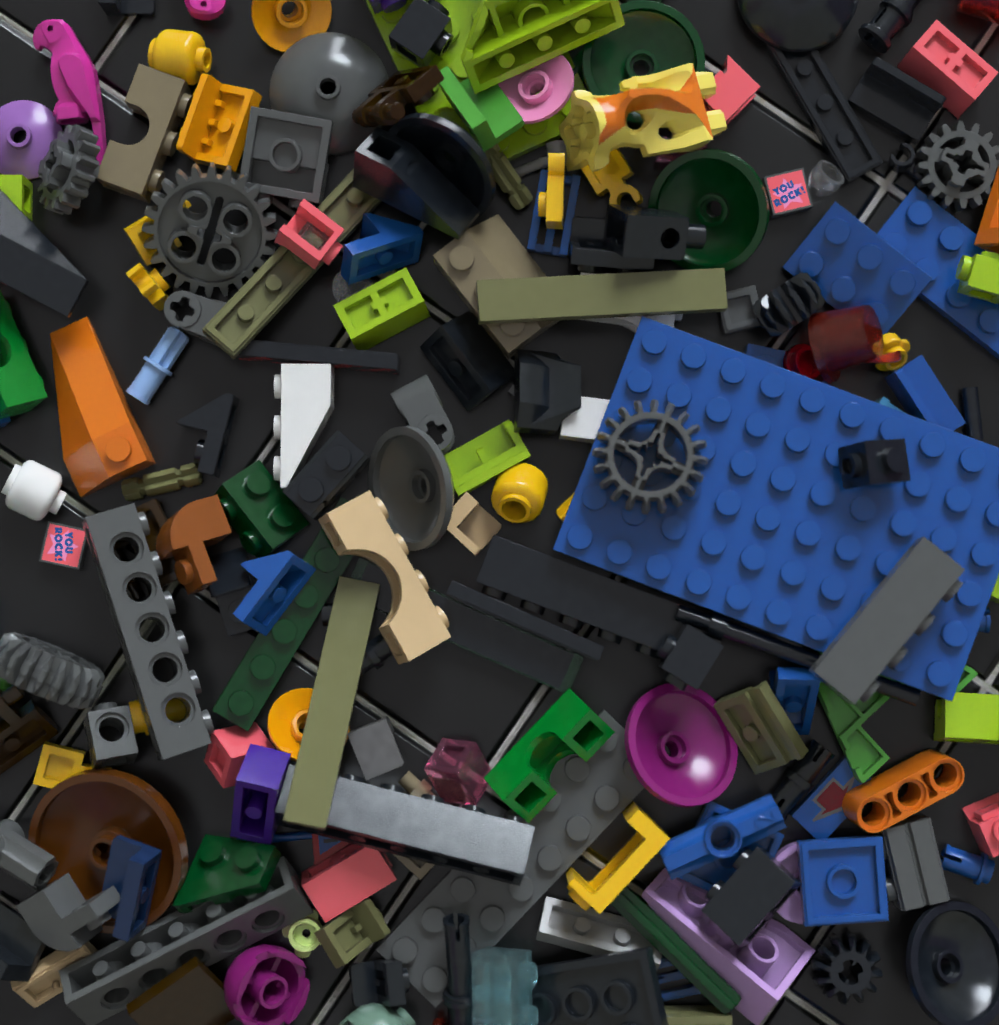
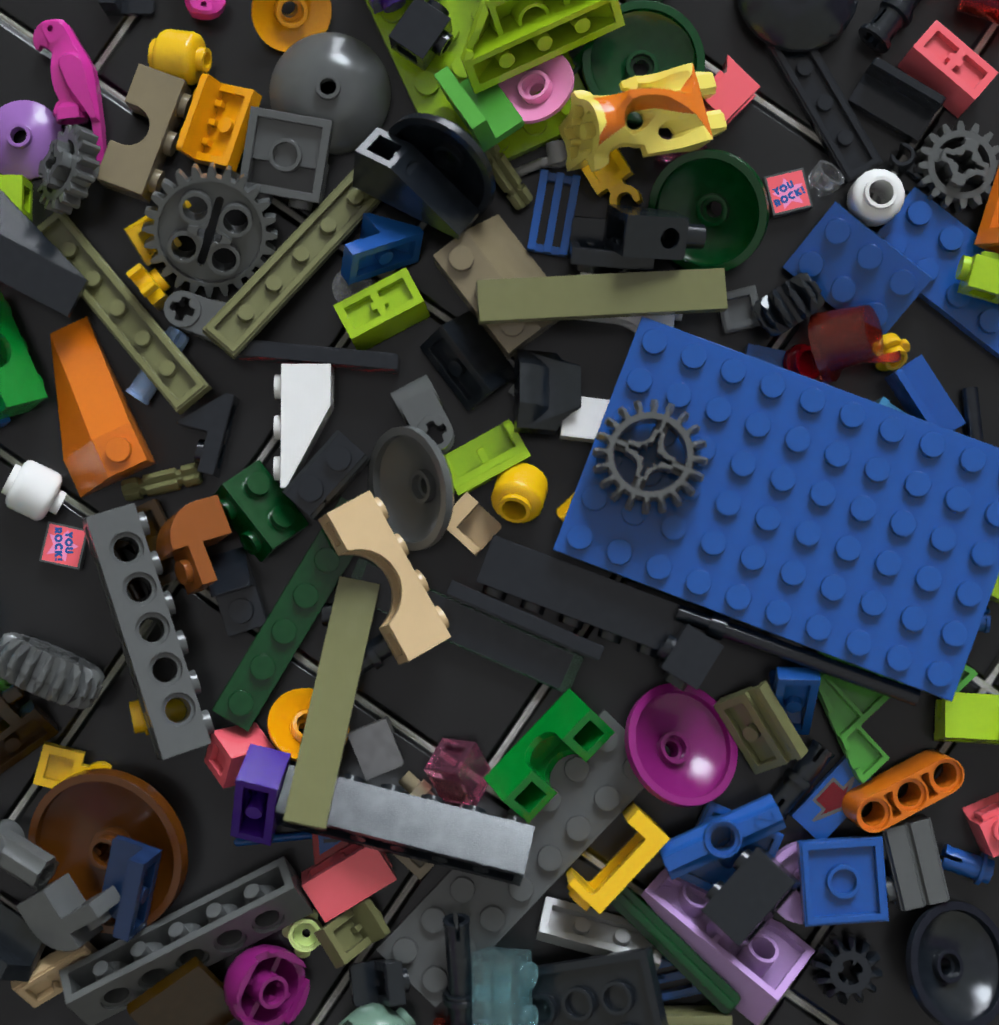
dark grey brick [83,702,139,769] -> none
dark green wing [173,834,281,914] -> none
blue slope [233,550,316,636] -> none
coral window [274,199,344,270] -> none
dark brown plate [352,65,444,128] -> none
yellow plate [538,153,565,229] -> none
dark grey brick [808,537,965,705] -> none
black bracket [838,438,911,489] -> none
none -> olive tile [37,212,212,415]
none -> white head [847,169,905,227]

